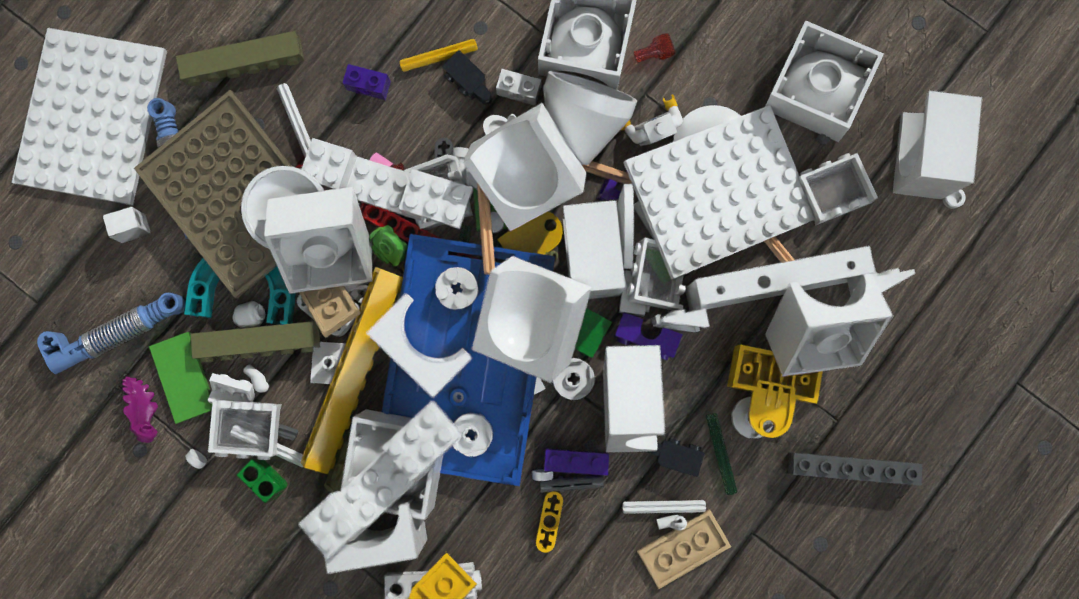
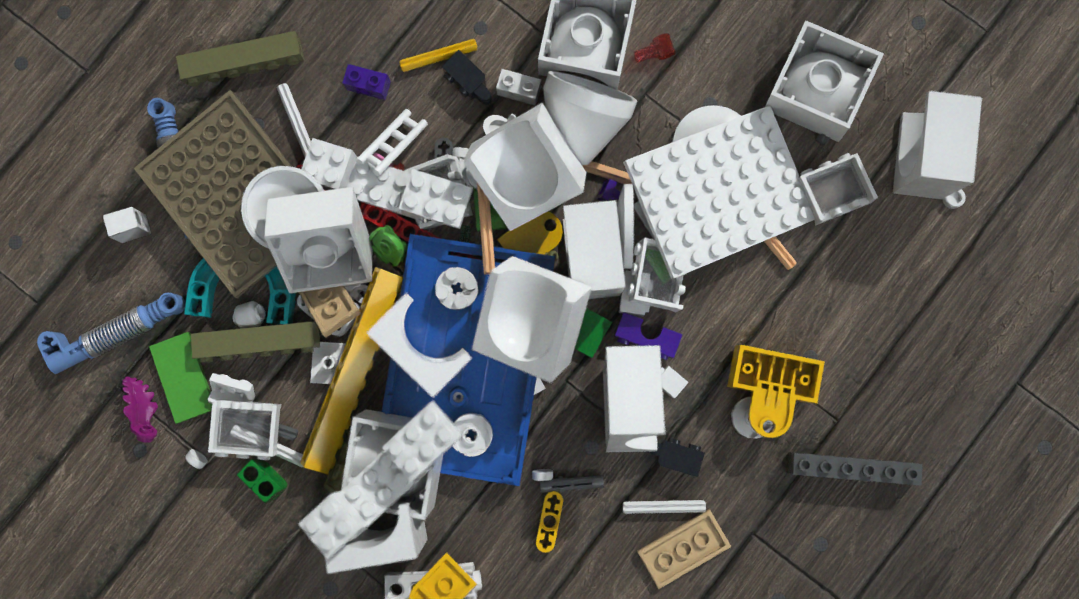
white plate [12,28,167,205] -> none
white arm [243,365,269,393] -> none
white tile [491,212,504,233] -> none
dark purple arch [544,448,609,475] -> none
white plate [553,358,595,400] -> none
white torso [621,95,683,146] -> none
white piece [652,246,915,332] -> none
white arm [656,515,687,531] -> none
clear green axle [706,413,738,495] -> none
white piece [765,273,893,376] -> none
none -> white bar [356,109,428,176]
none -> white brick [661,366,688,398]

